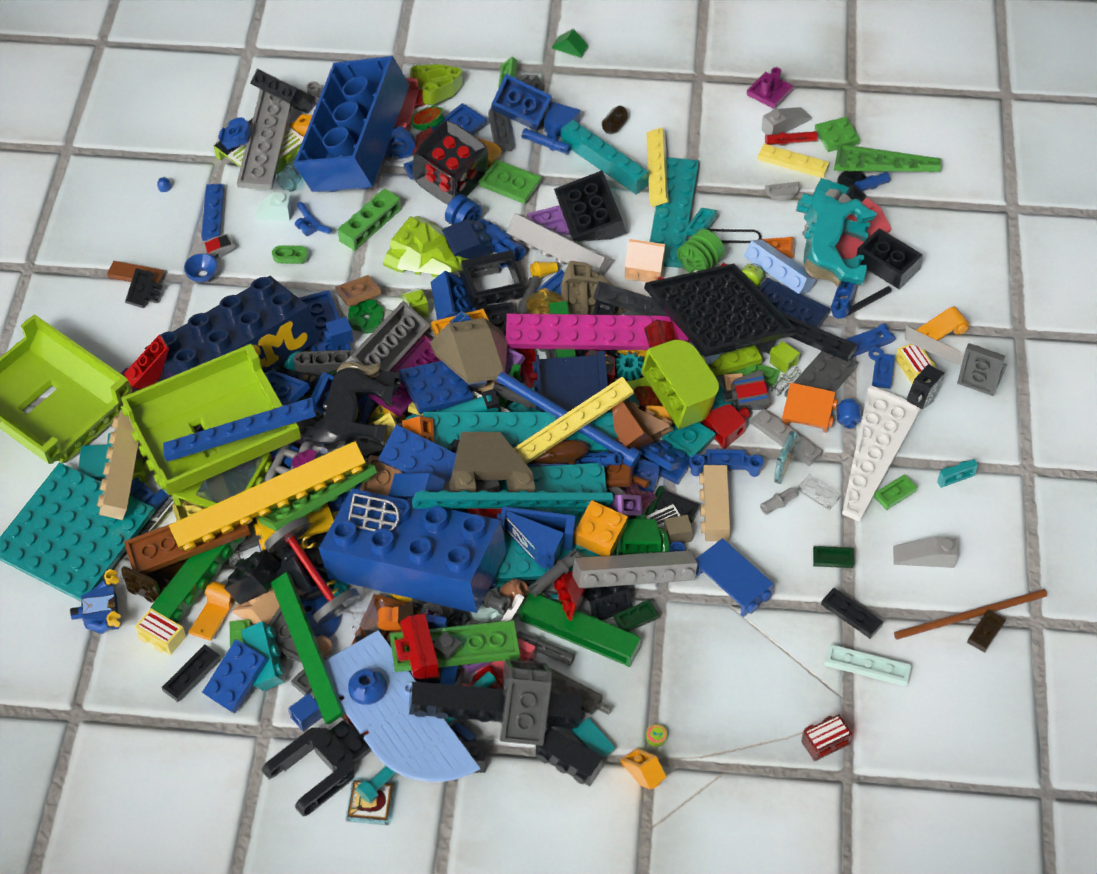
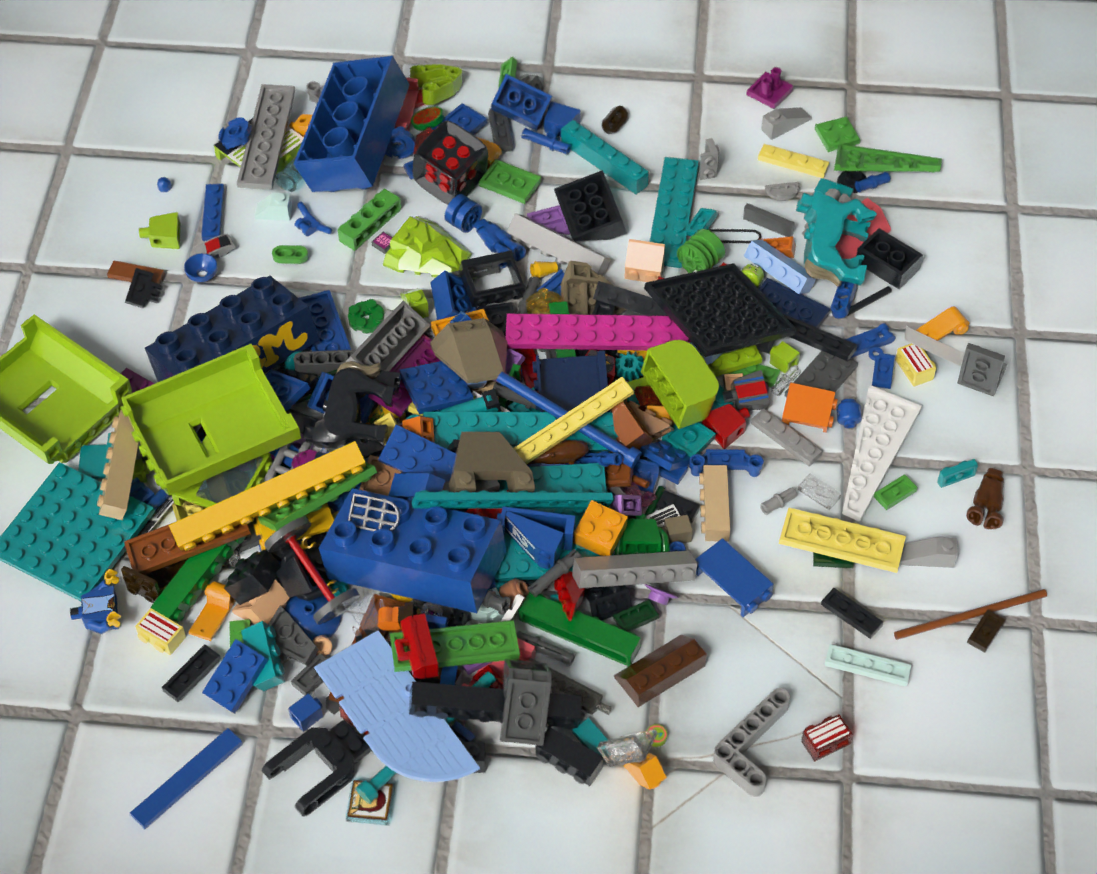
red slope [124,334,169,389] -> none
blue plate [163,397,316,462] -> none
black window [250,68,316,114] -> none
green tile [271,572,346,724] -> none
blue brick [323,317,354,348] -> none
medium nougat plate [335,275,381,306] -> none
blue piece [348,668,387,705] -> none
dark grey plate [433,632,461,661] -> none
dark blue slope [442,219,493,259] -> none
green slope [552,28,588,58] -> none
clear red panel [644,319,677,348] -> none
light yellow plate [647,127,669,207] -> none
red pin [765,131,817,146] -> none
clear light blue tile [774,431,797,484] -> none
black tile [846,184,866,202] -> none
black torso [906,364,945,409] -> none
none -> blue tile [130,728,243,830]
none -> lime torso [139,212,181,249]
none -> tile [371,231,393,254]
none -> clear bracket [597,729,657,767]
none -> reddish brown slope [614,635,707,707]
none -> medium lavender piece [645,584,678,606]
none -> light grey bracket [699,138,719,180]
none -> light grey beam [713,688,790,797]
none -> dark grey tile [743,203,795,237]
none -> light yellow plate [779,508,906,573]
none -> reddish brown piece [966,468,1004,529]

